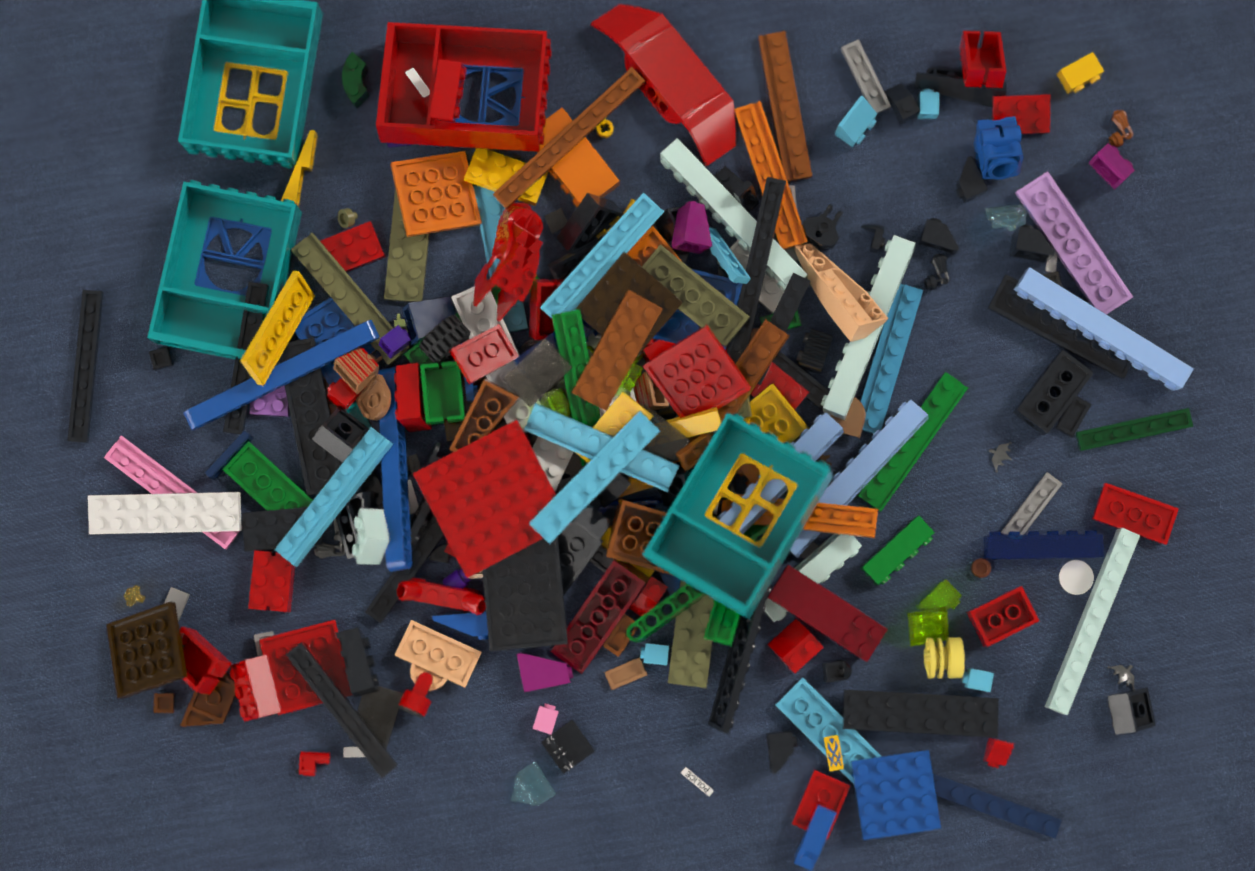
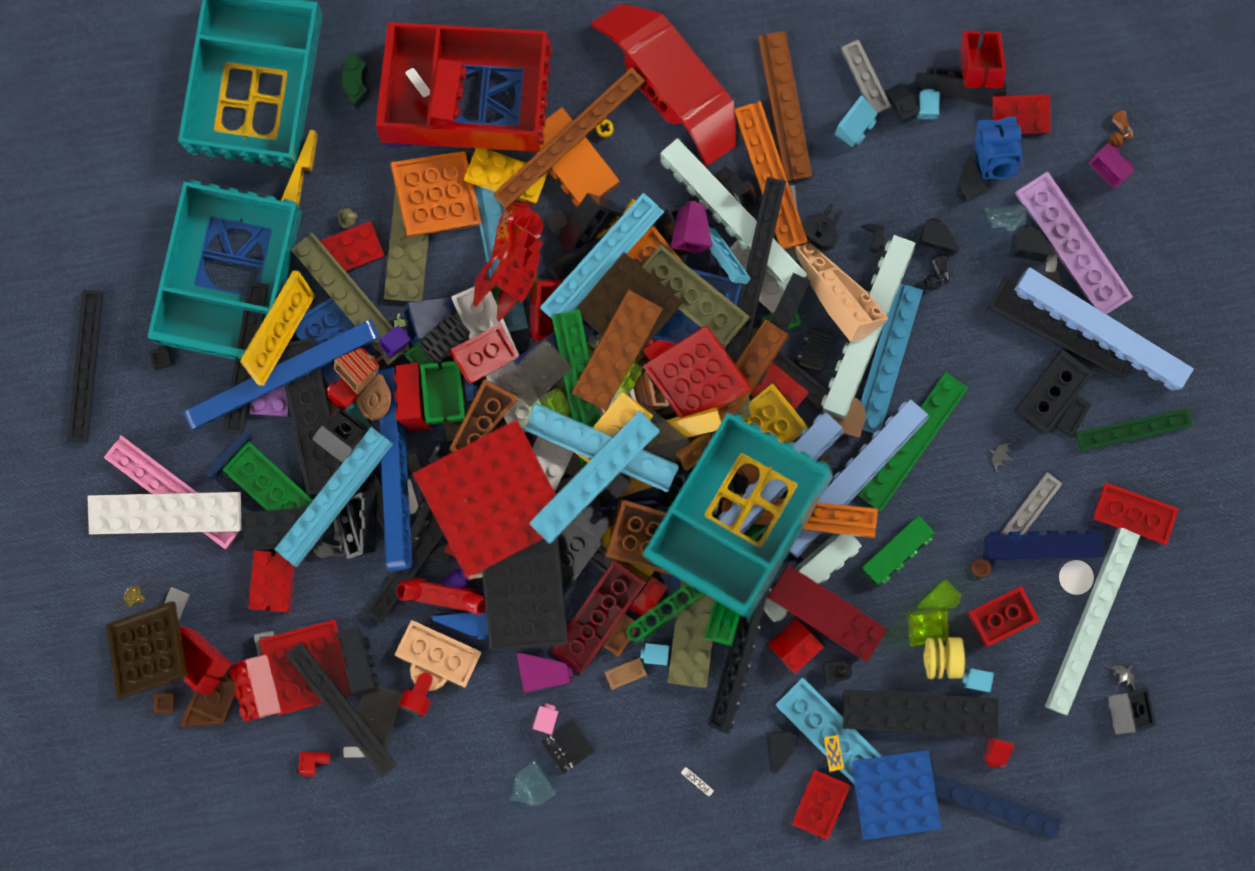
light aqua brick [352,509,389,565] -> none
blue slope [794,805,836,871] -> none
yellow brick [1057,52,1104,94] -> none

